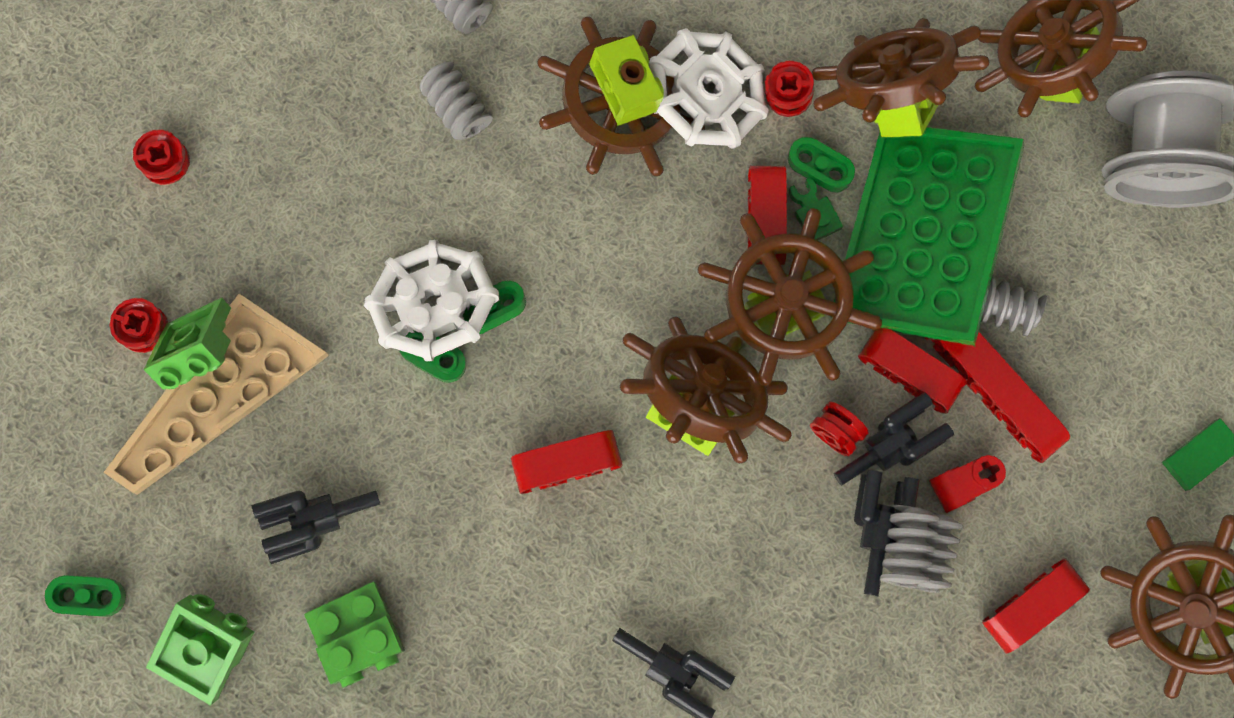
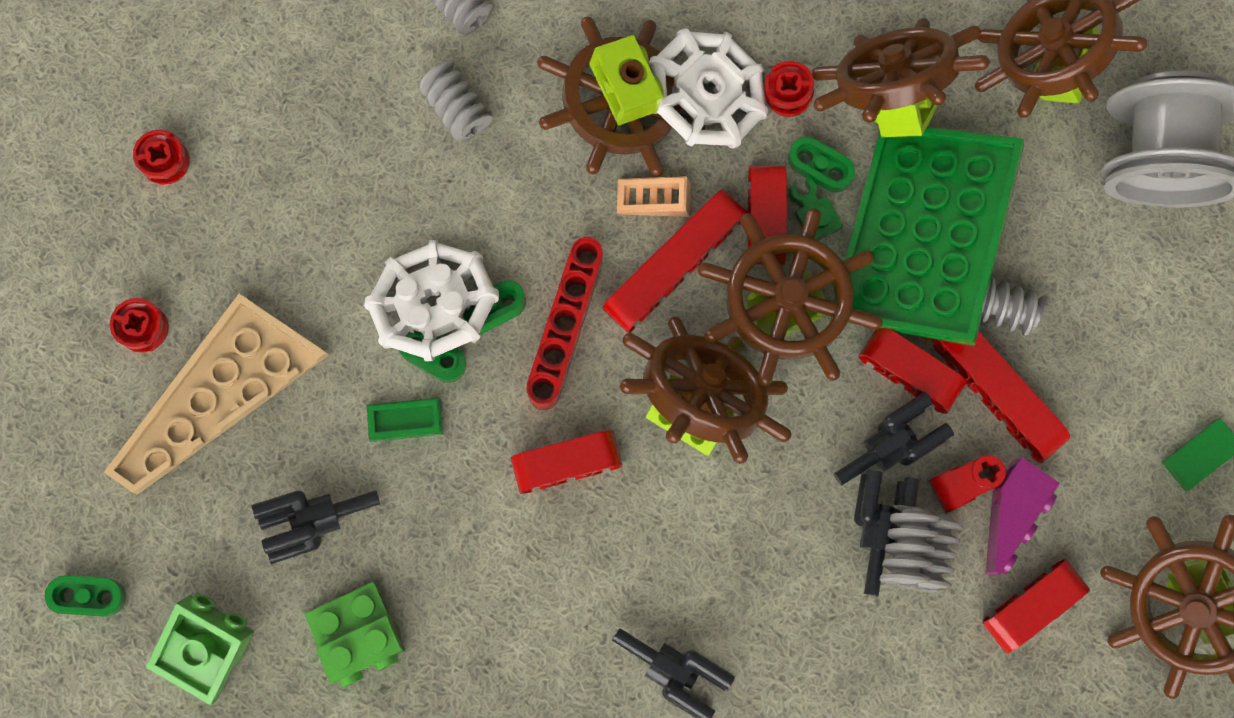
bright green plate [143,298,231,390] -> none
red wheel [810,401,869,457] -> none
none -> green tile [366,398,443,442]
none -> red beam [526,237,603,410]
none -> red beam [602,189,748,333]
none -> light nougat slope [617,176,691,217]
none -> magenta slope [986,457,1060,577]

